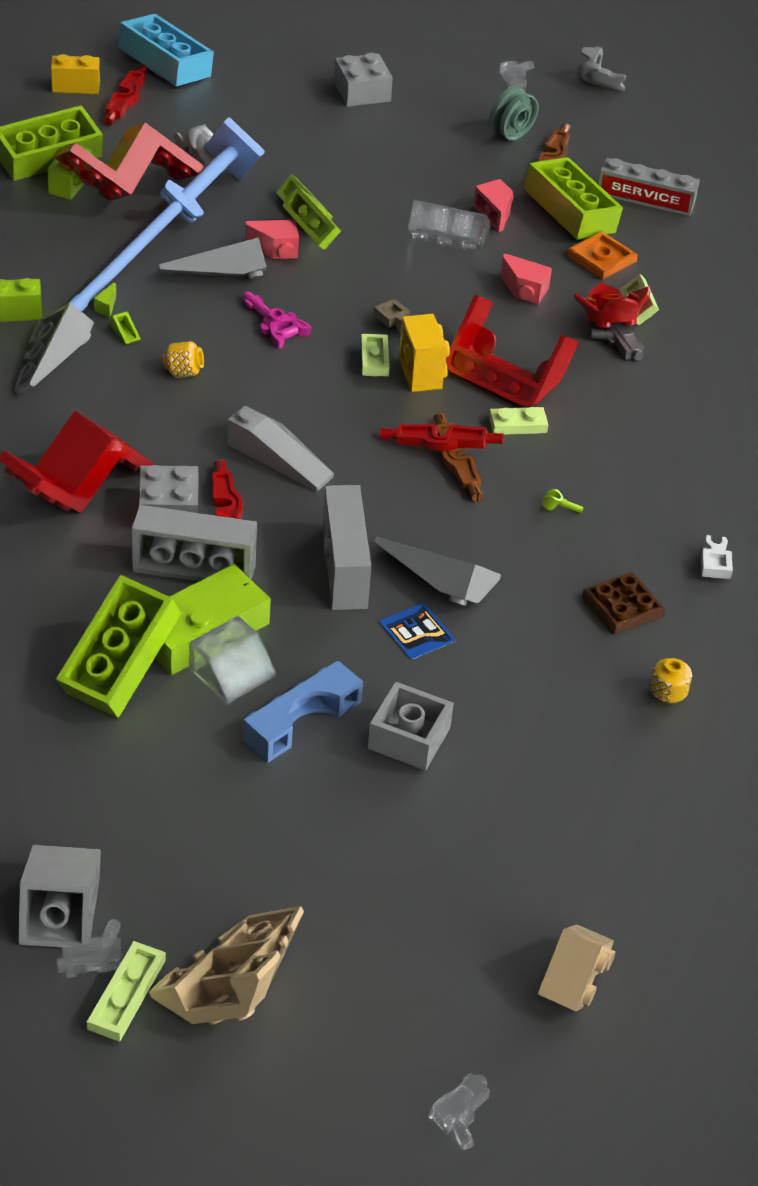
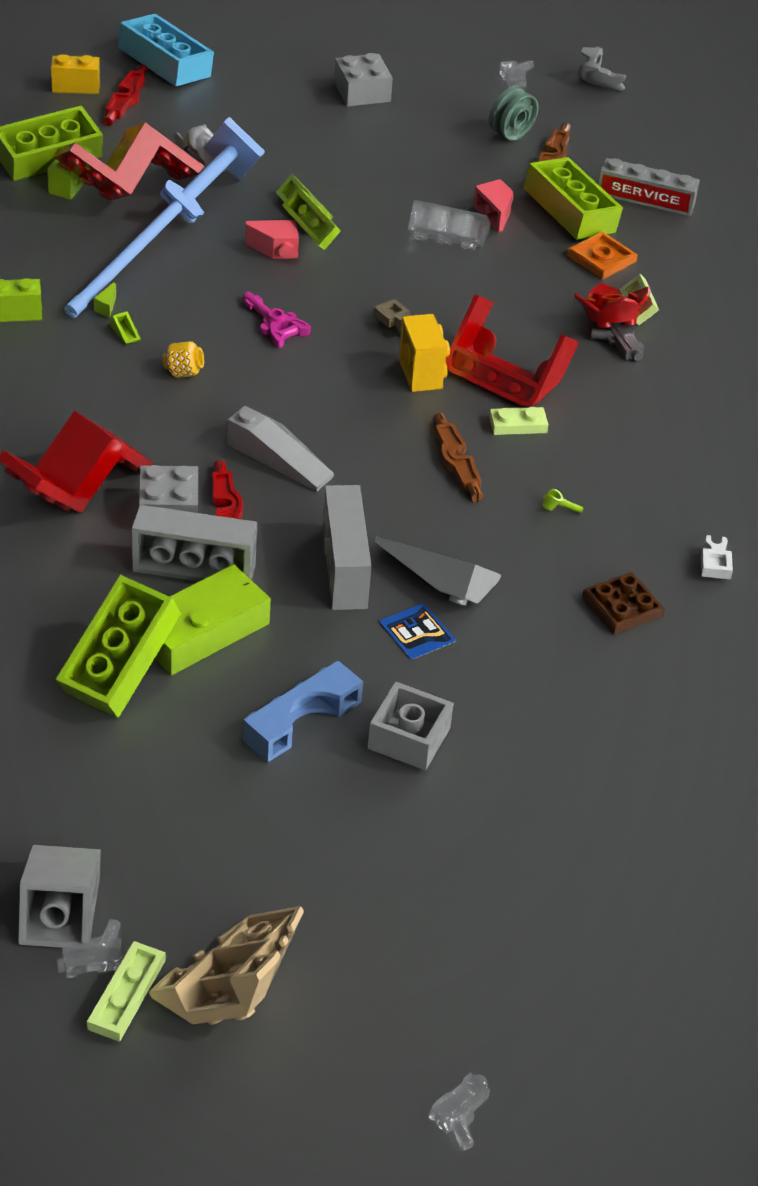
light grey wedge [14,303,94,394] -> none
light grey wedge [159,237,267,279] -> none
clear slope [189,616,276,704] -> none
yellowish green plate [361,334,390,377] -> none
red piece [380,424,504,451] -> none
coral slope [500,254,552,305] -> none
tan brick [538,924,616,1011] -> none
yellow head [650,658,692,703] -> none

